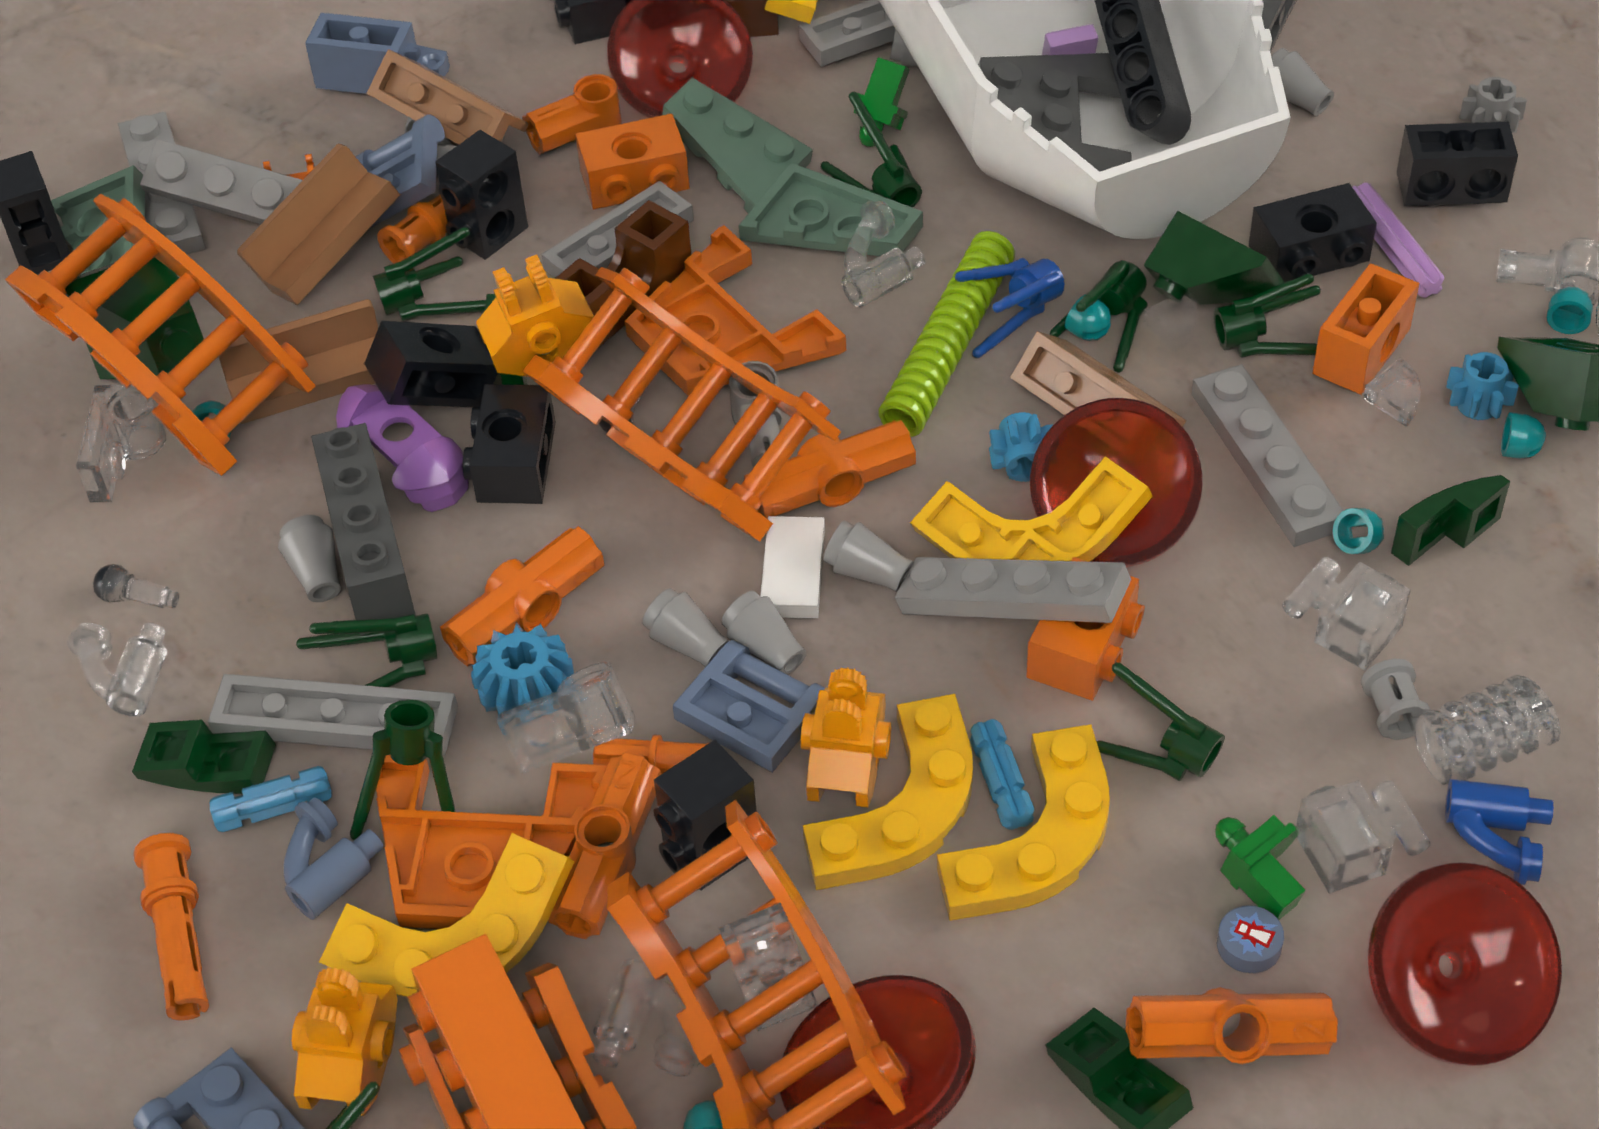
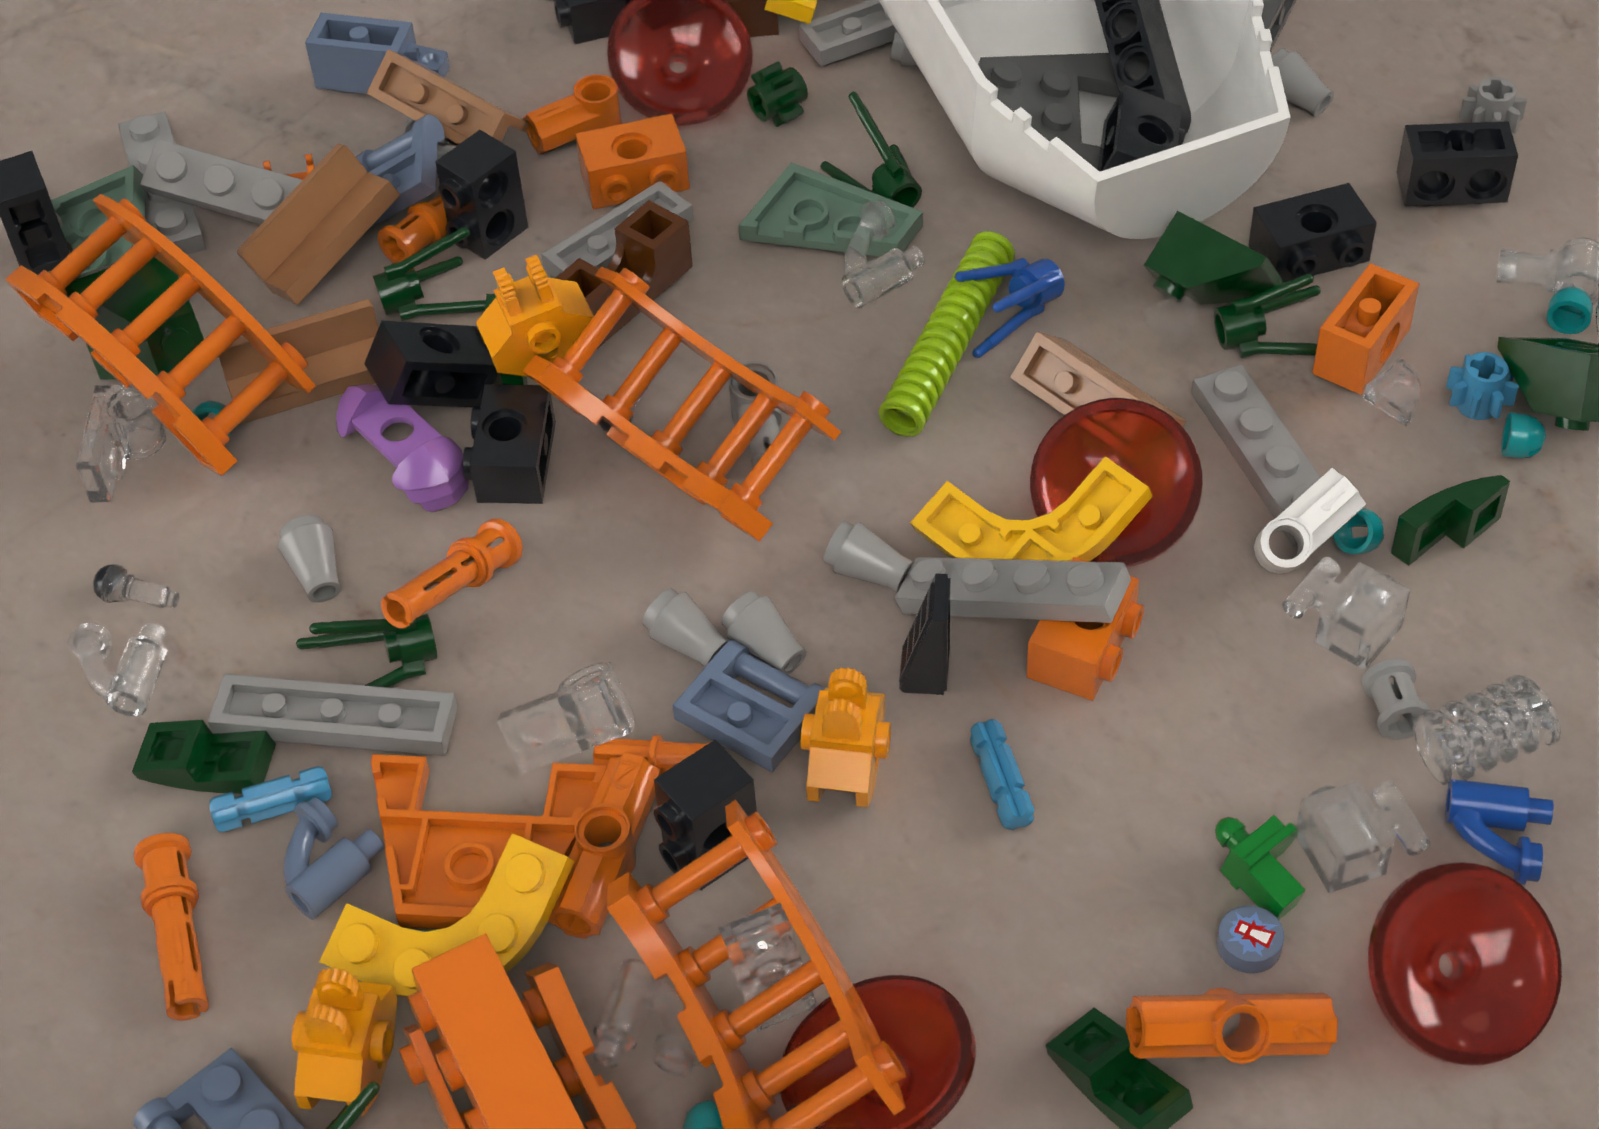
dark grey brick [311,423,416,636] -> none
dark green plant [350,699,455,840] -> none
orange piece [440,526,605,667] -> none
dark azure gear [471,622,574,724] -> none
orange wing [625,225,846,395] -> none
sand green wing [662,78,813,214] -> none
orange piece [744,420,916,519] -> none
white tile [760,516,825,618] -> none
yellow plate [803,694,973,890] -> none
green piece [853,57,910,147] -> none
yellow plate [937,724,1110,921] -> none
dark azure gear [989,412,1058,482] -> none
lavender tile [1042,24,1098,55] -> none
dark green plant [1050,260,1148,373] -> none
teal hinge [1065,294,1111,341] -> none
dark green plant [1097,662,1225,781] -> none
lavender axle [1352,182,1444,298] -> none
none -> orange pin [381,519,523,628]
none -> dark green gear [747,61,808,127]
none -> black slope [899,573,951,695]
none -> black brick [1098,85,1185,172]
none -> white piece [1254,468,1366,574]

